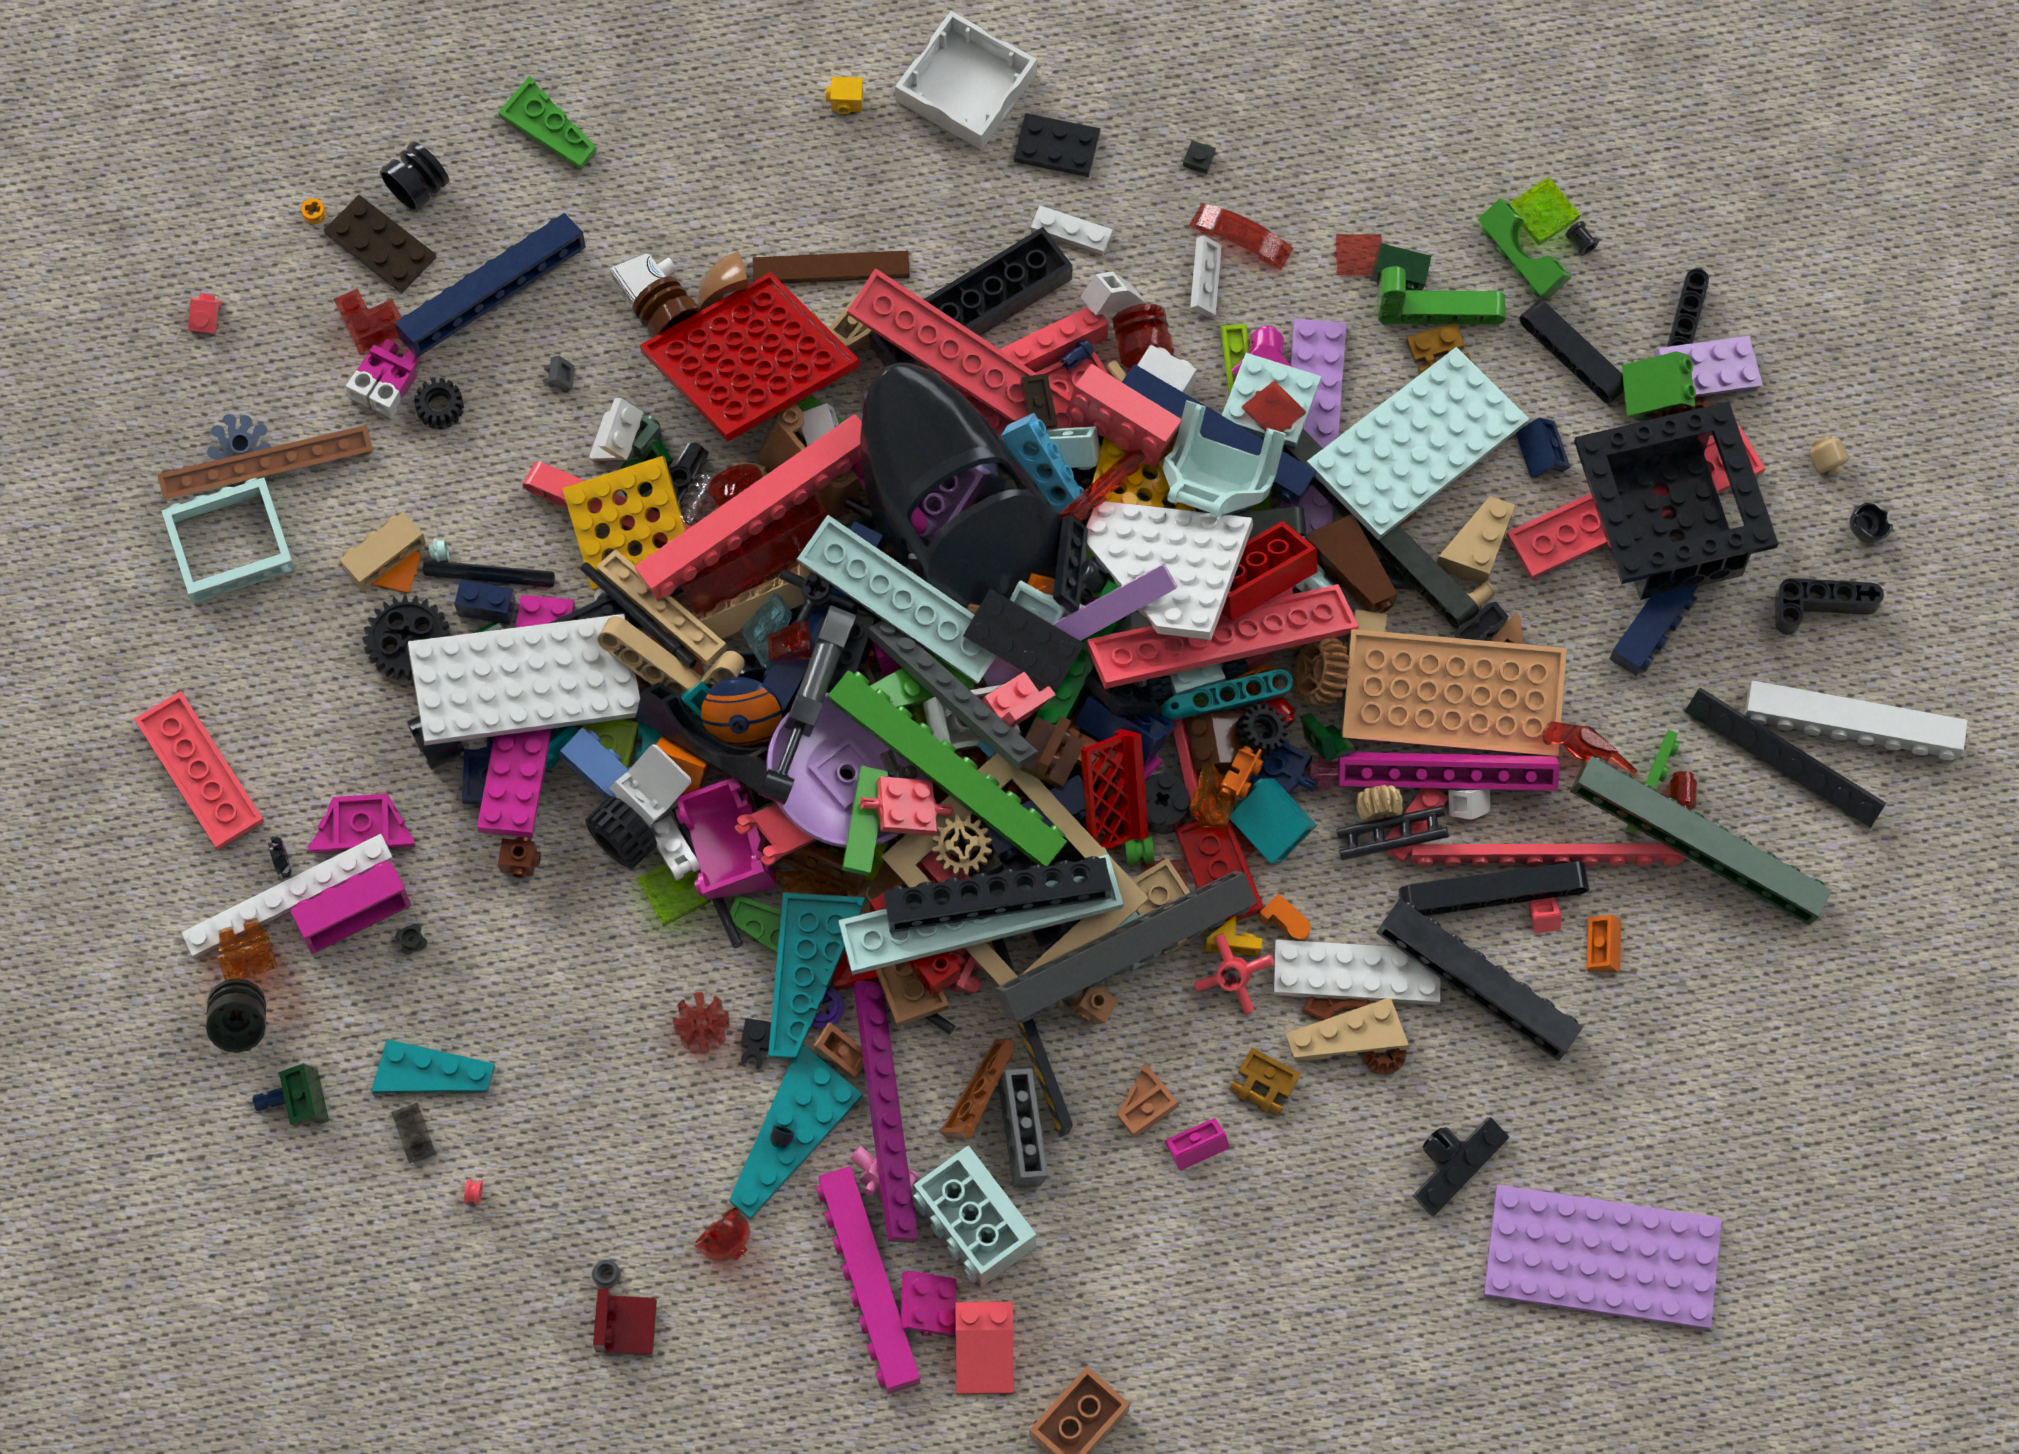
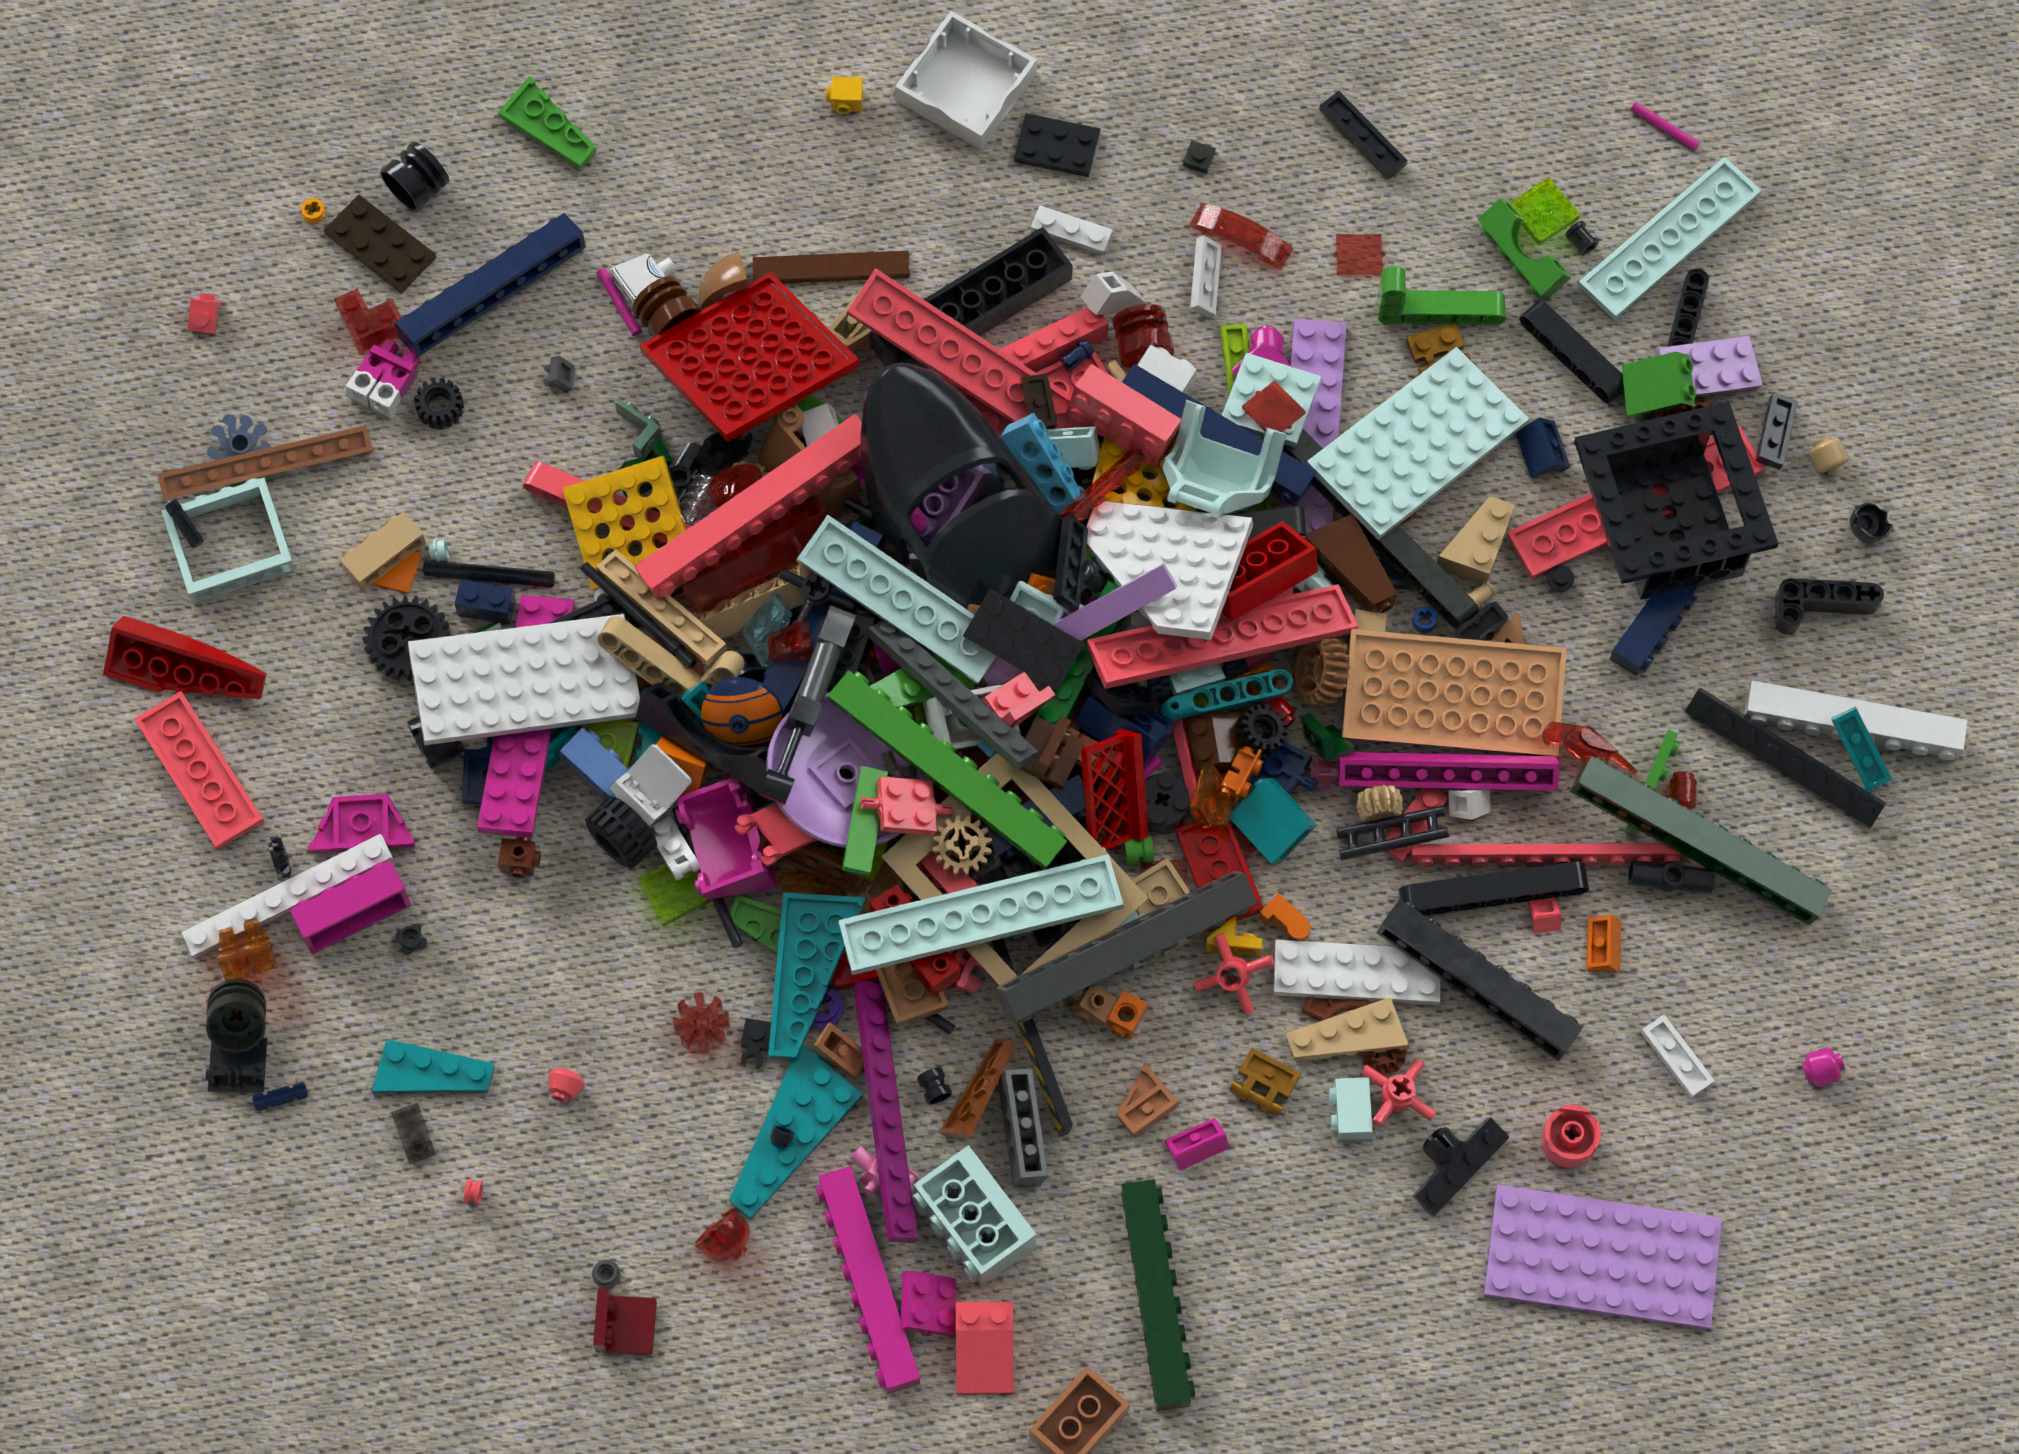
dark green panel [279,1063,329,1126] -> none
white bracket [590,398,643,461] -> none
black brick [884,856,1111,933] -> none
dark green brick [1370,243,1432,290] -> none
none -> red wedge [103,616,267,699]
none -> black axle [165,500,204,548]
none -> black hinge [206,1038,268,1092]
none -> coral cone [548,1068,585,1103]
none -> dark pink bar [597,268,642,336]
none -> black hinge [696,432,752,476]
none -> black wheel [917,1067,952,1105]
none -> orange brick [1107,991,1148,1039]
none -> dark green brick [1121,1179,1195,1411]
none -> black plate [1319,91,1408,180]
none -> light aqua brick [1329,1078,1373,1140]
none -> coral bar [1360,1059,1436,1127]
none -> blue bush [1412,607,1437,634]
none -> coral brick [1541,1105,1601,1168]
none -> black plate [1547,566,1574,592]
none -> light aqua plate [1578,157,1762,321]
none -> black piece [1628,860,1715,894]
none -> dark pink bar [1630,102,1700,151]
none -> white plate [1641,1015,1715,1099]
none -> plate [1755,392,1798,470]
none -> dark pink head [1802,1047,1845,1087]
none -> teal plate [1831,706,1892,791]

